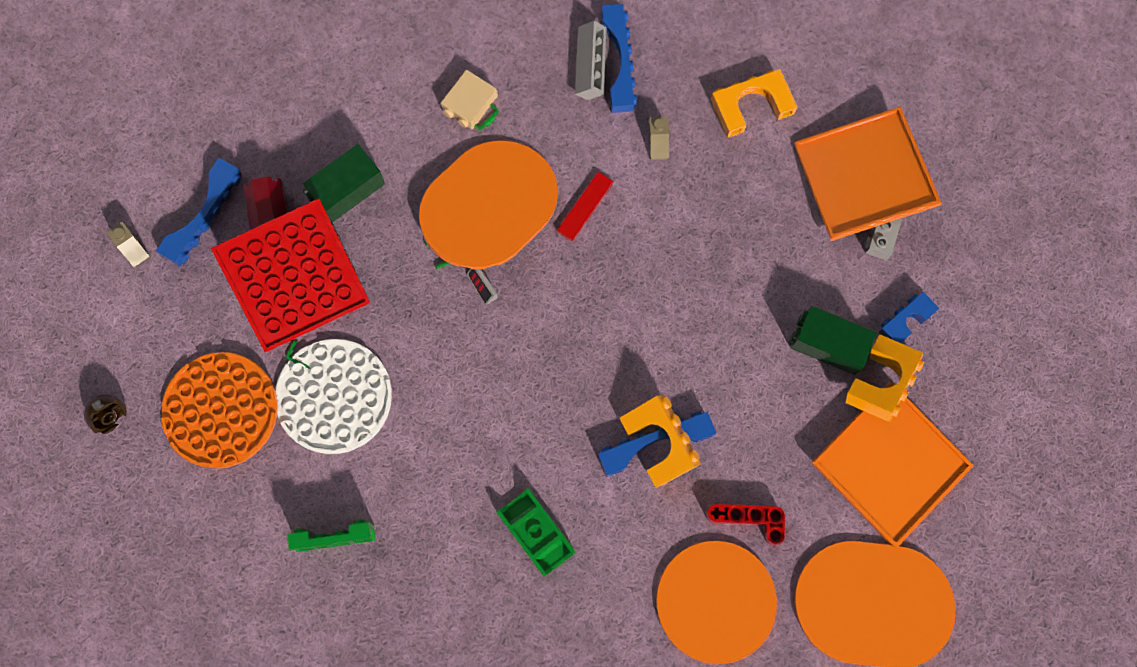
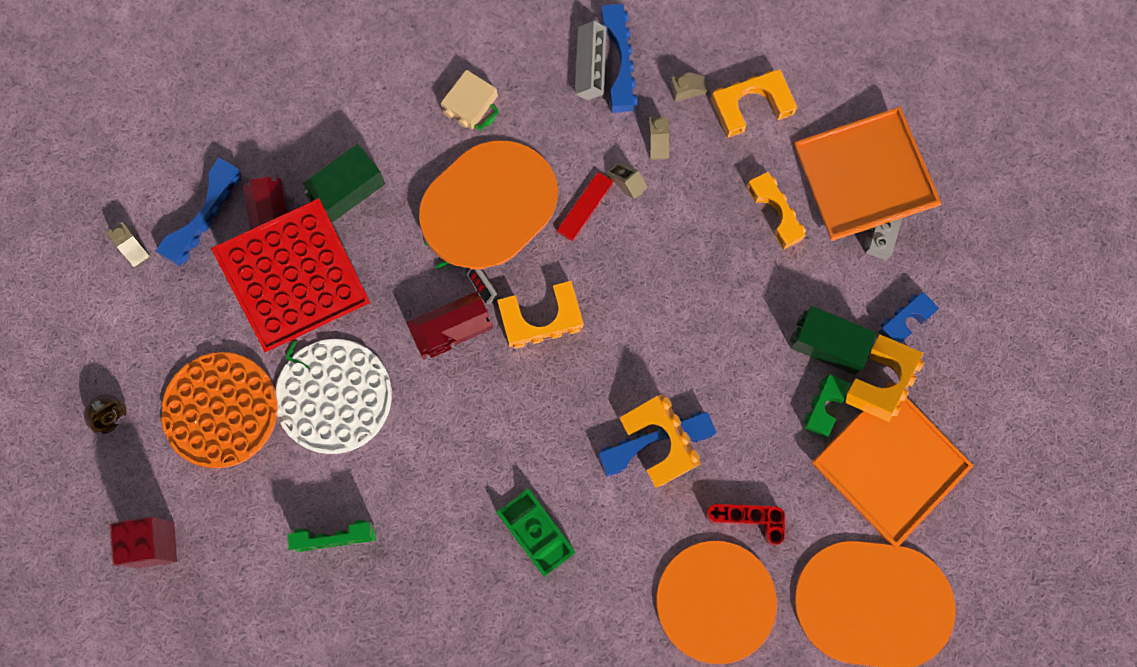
none -> dark red brick [110,517,178,568]
none -> dark red brick [406,291,494,360]
none -> light orange arch [497,281,584,349]
none -> dark tan slope [606,162,648,199]
none -> dark tan slope [670,73,710,102]
none -> light orange arch [746,172,806,250]
none -> green arch [803,374,851,438]

